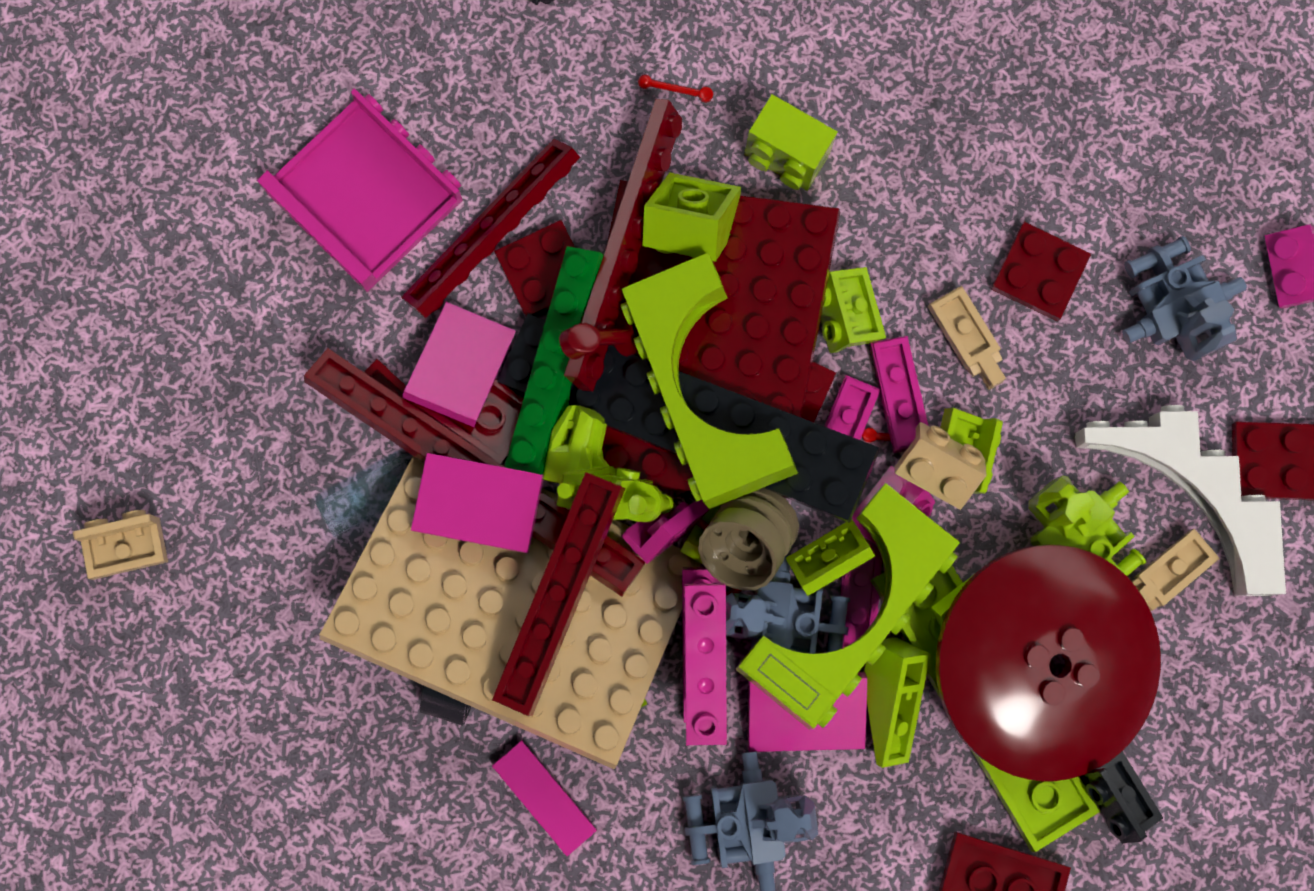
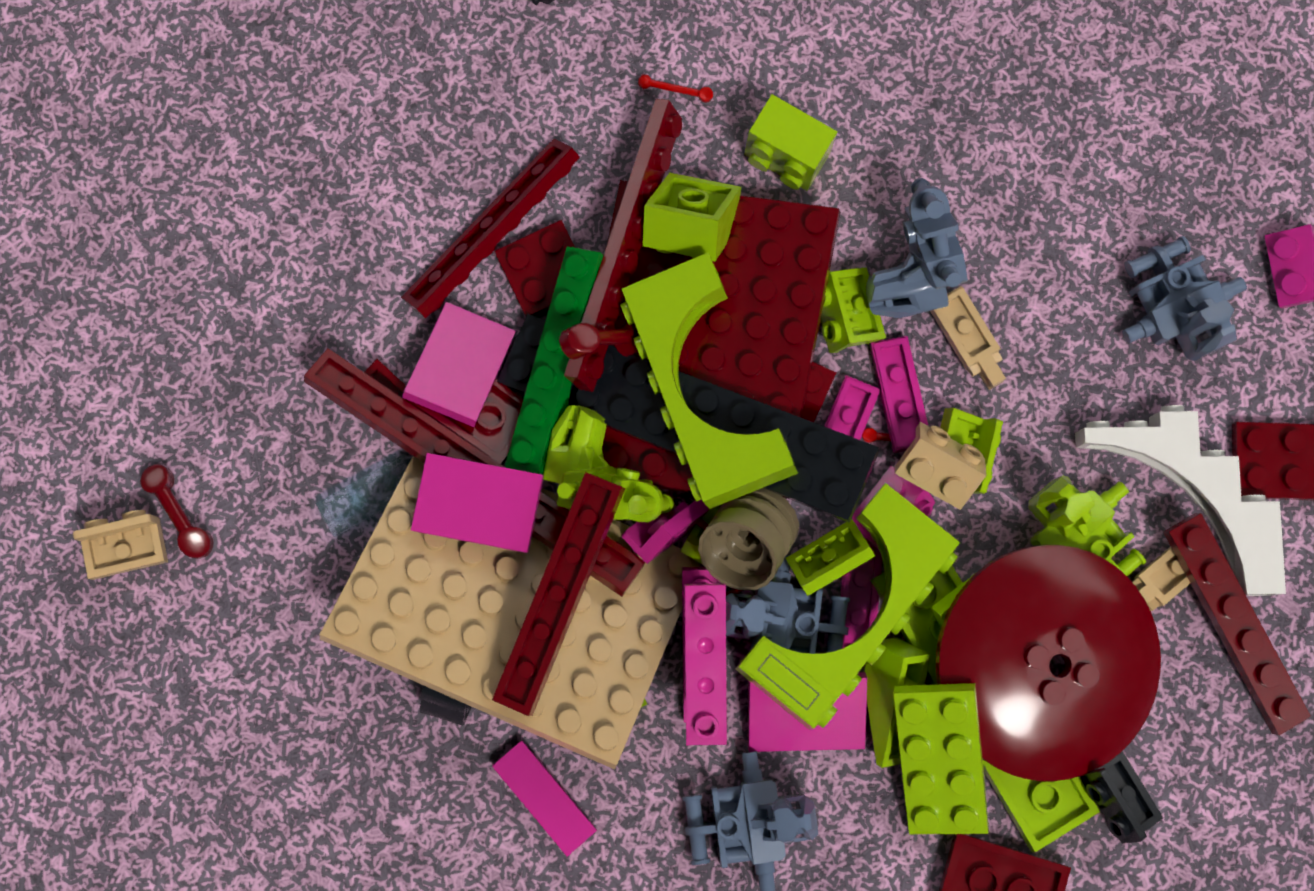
dark pink panel [256,88,463,292] -> none
dark red plate [991,222,1091,322] -> none
none -> dark red bar [140,464,214,559]
none -> sand blue piece [866,178,968,318]
none -> lime plate [893,683,989,835]
none -> dark red plate [1163,513,1311,736]

